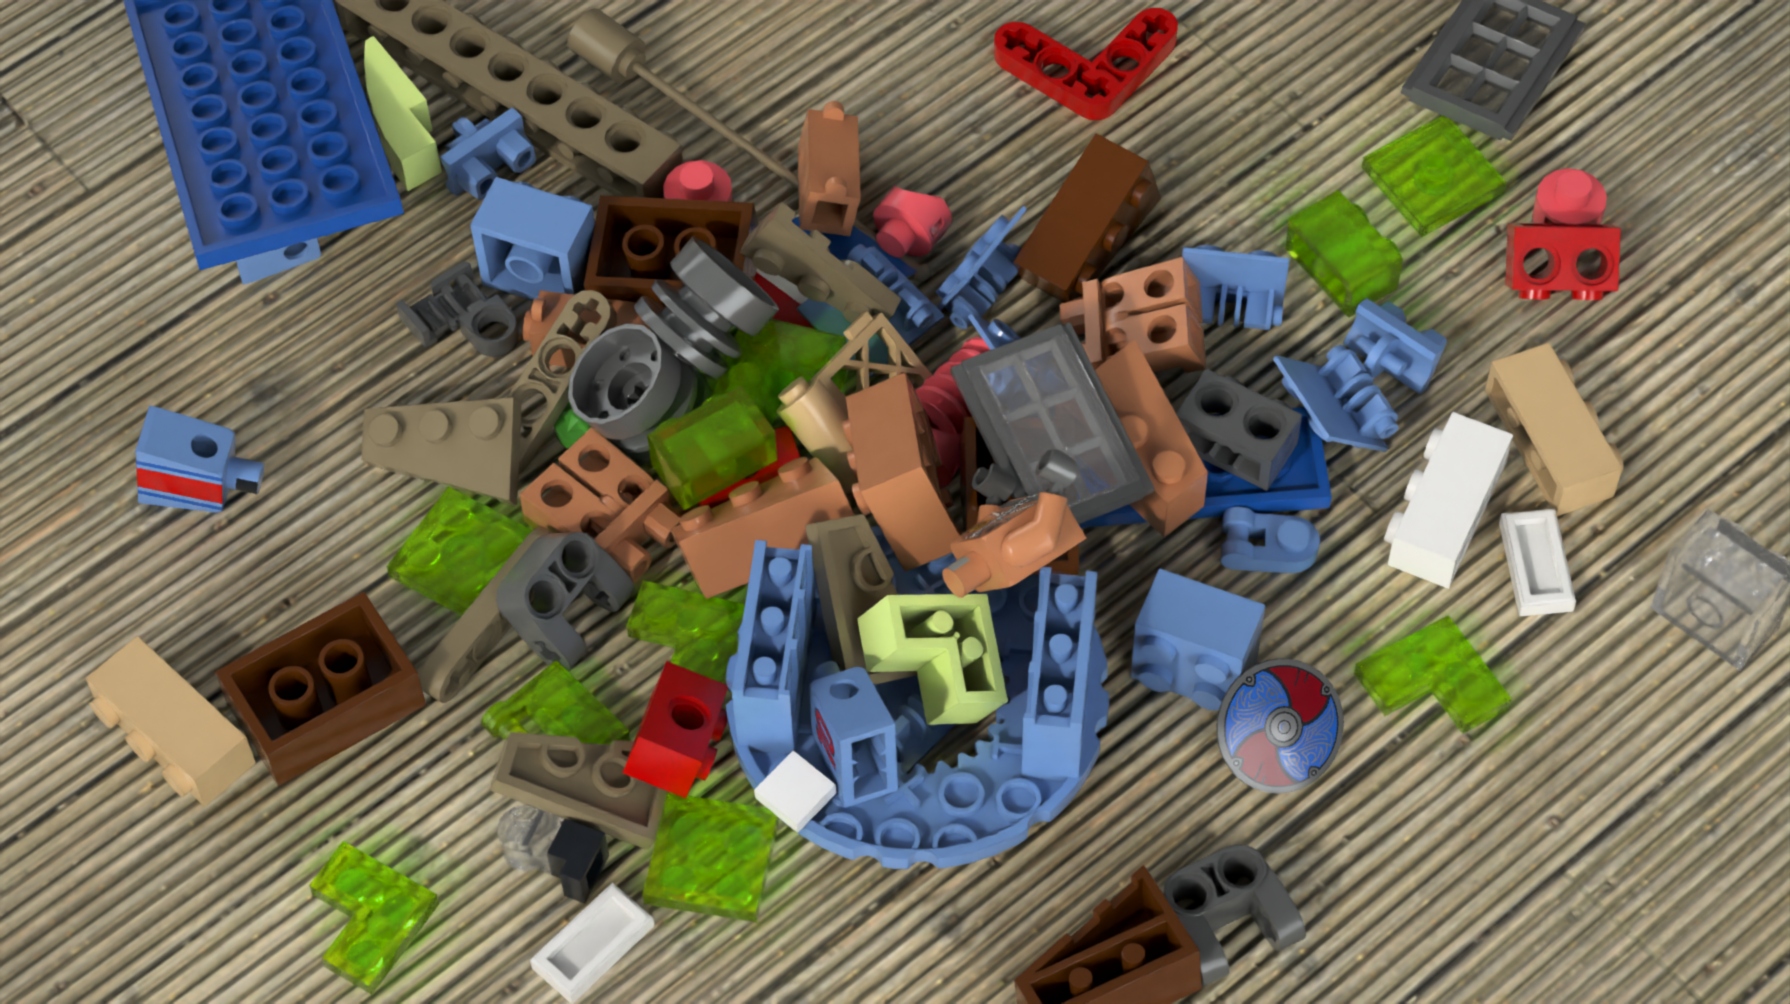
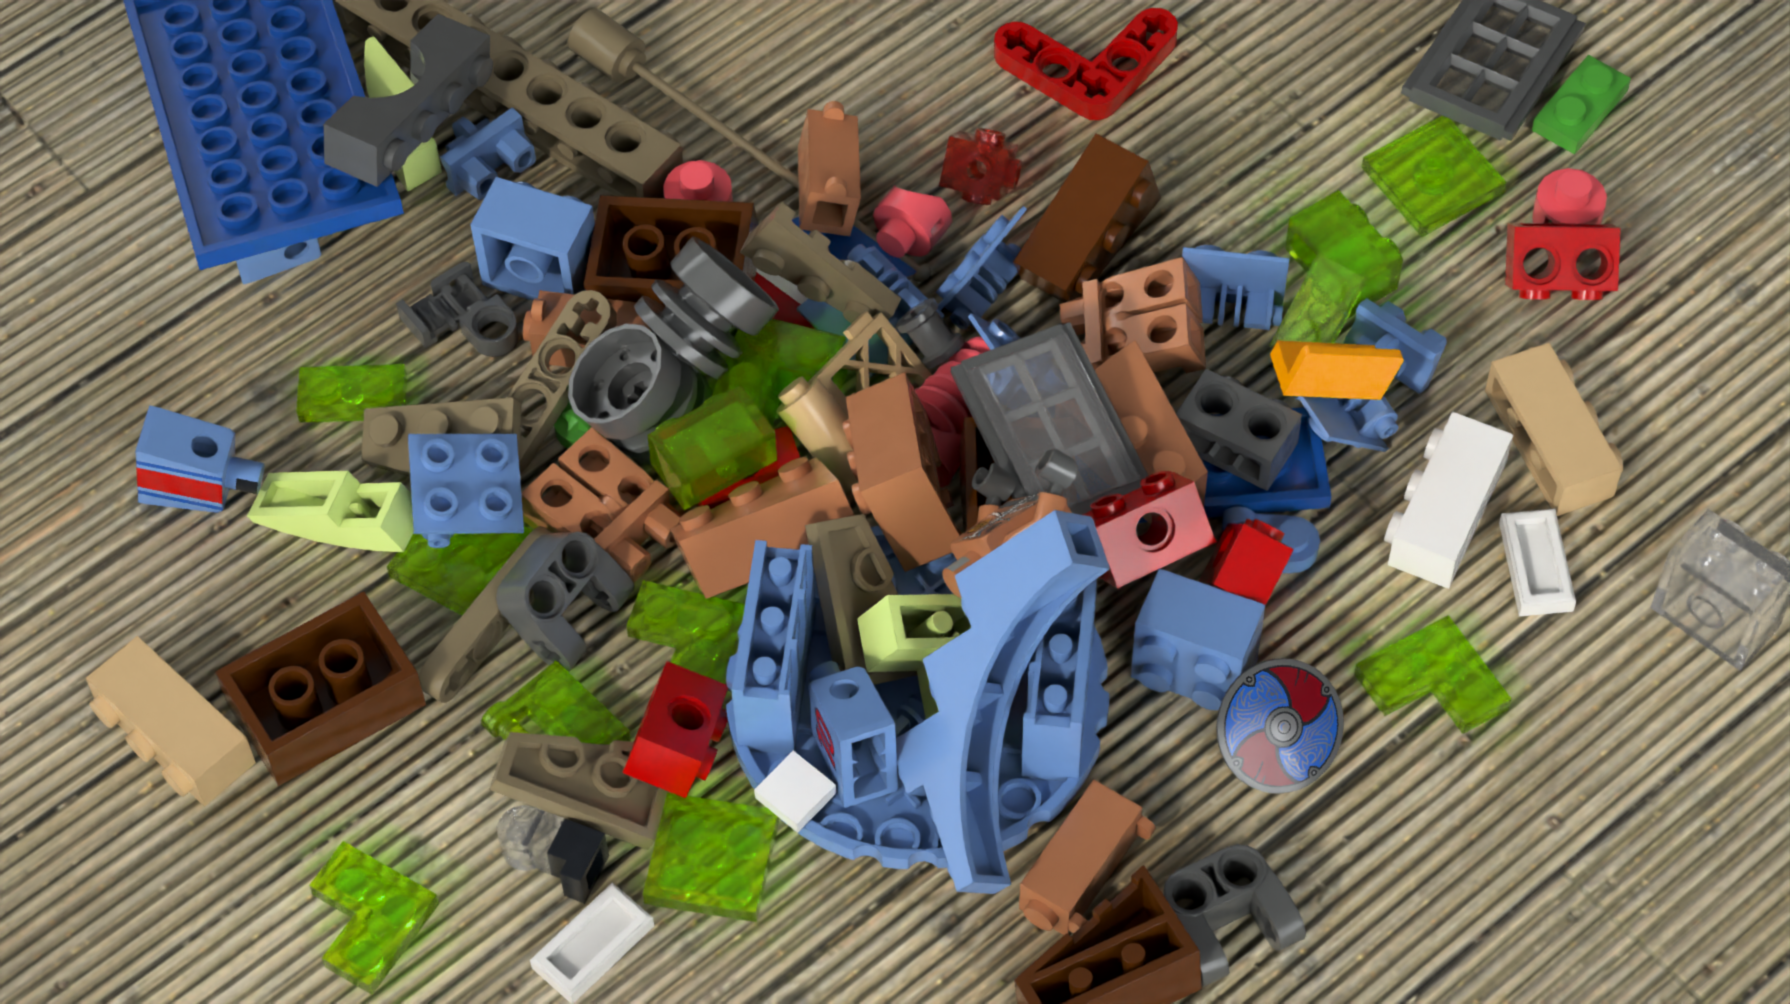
none -> yellowish green slope [247,471,413,552]
none -> clear neon green plate [296,364,407,423]
none -> dark grey arch [323,14,493,187]
none -> medium blue hinge [408,434,524,548]
none -> dark grey bush [896,298,965,369]
none -> medium blue arch [896,510,1110,894]
none -> clear red brick [939,128,1022,205]
none -> nougat brick [1019,779,1156,935]
none -> brick [1082,471,1216,588]
none -> red brick [1198,519,1294,605]
none -> clear neon green plate [1269,253,1368,348]
none -> light orange panel [1270,340,1404,400]
none -> bright green plate [1532,55,1631,155]

